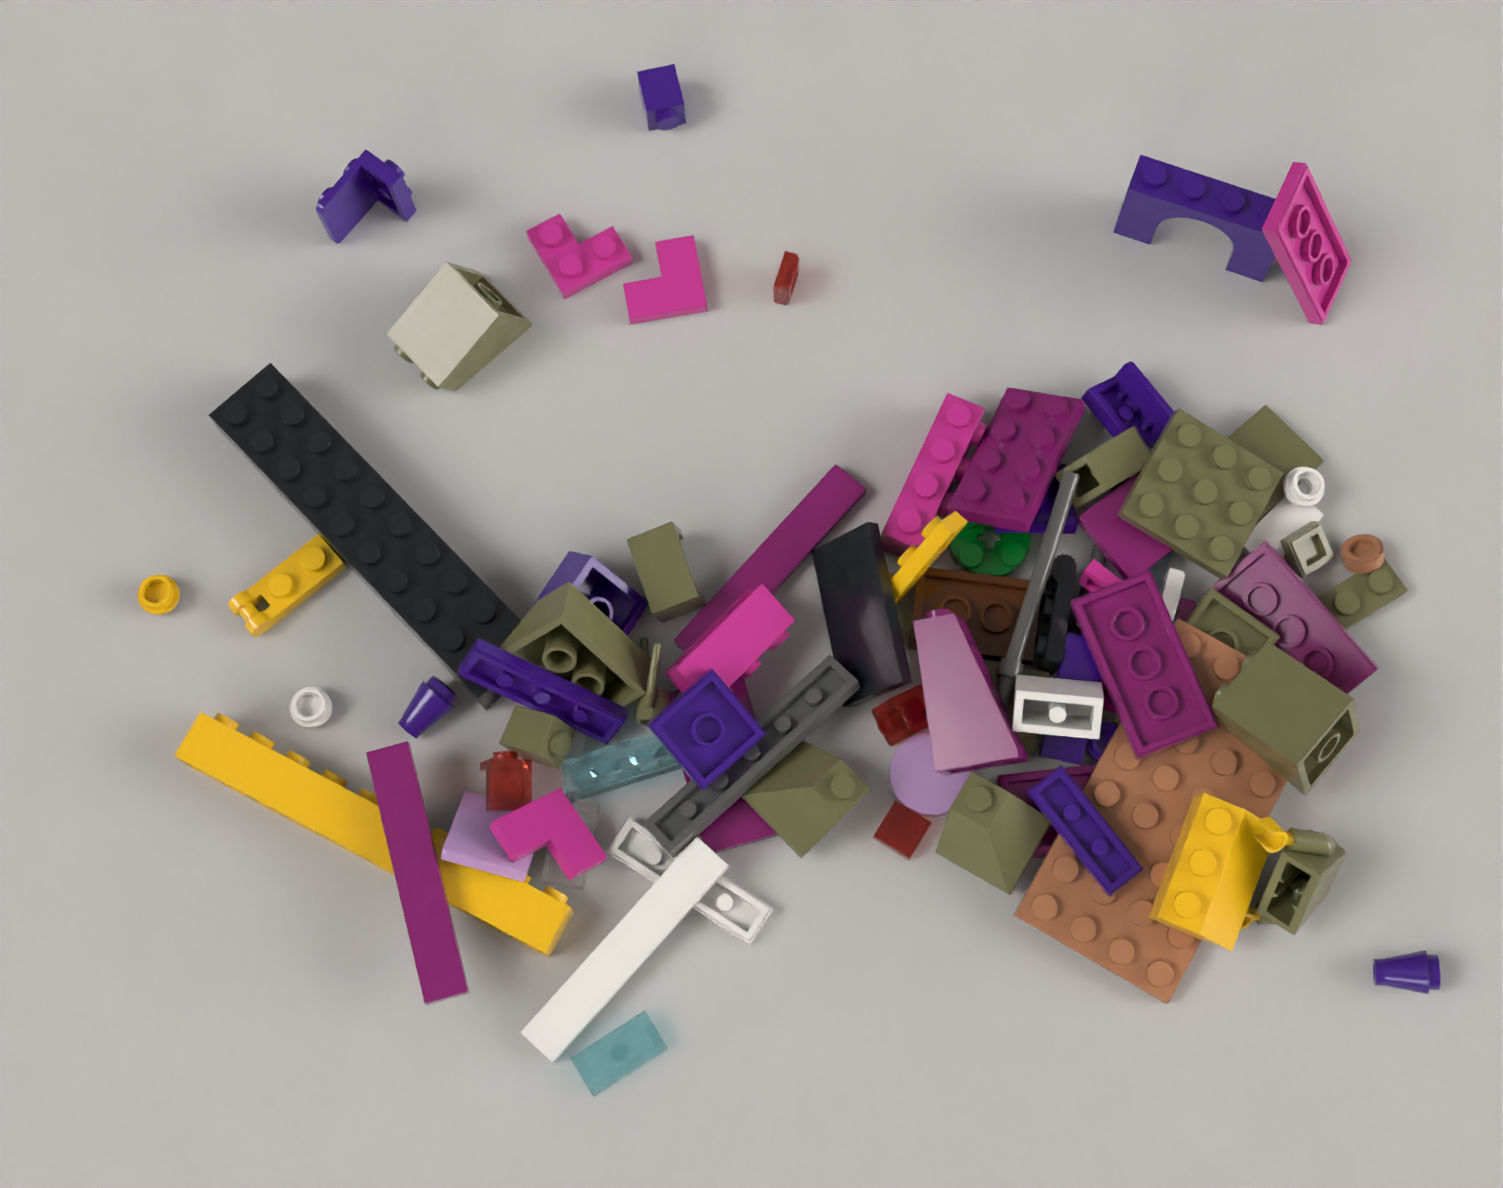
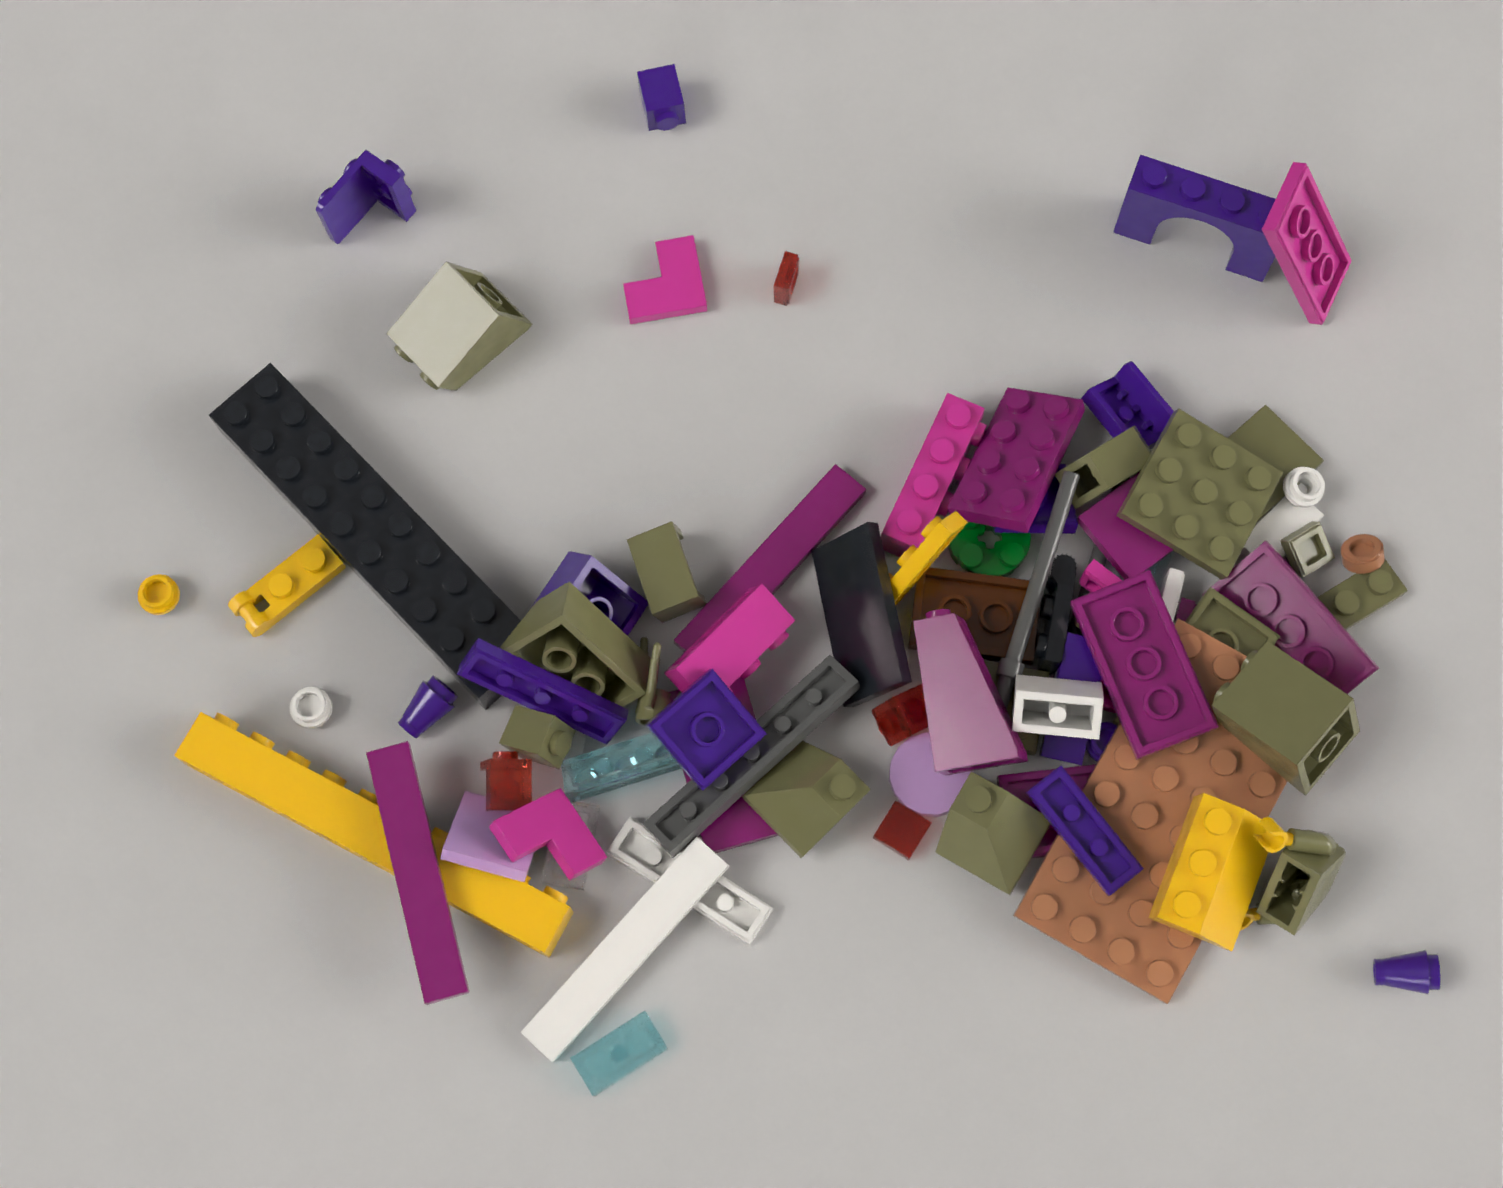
dark pink plate [526,213,633,299] -> none

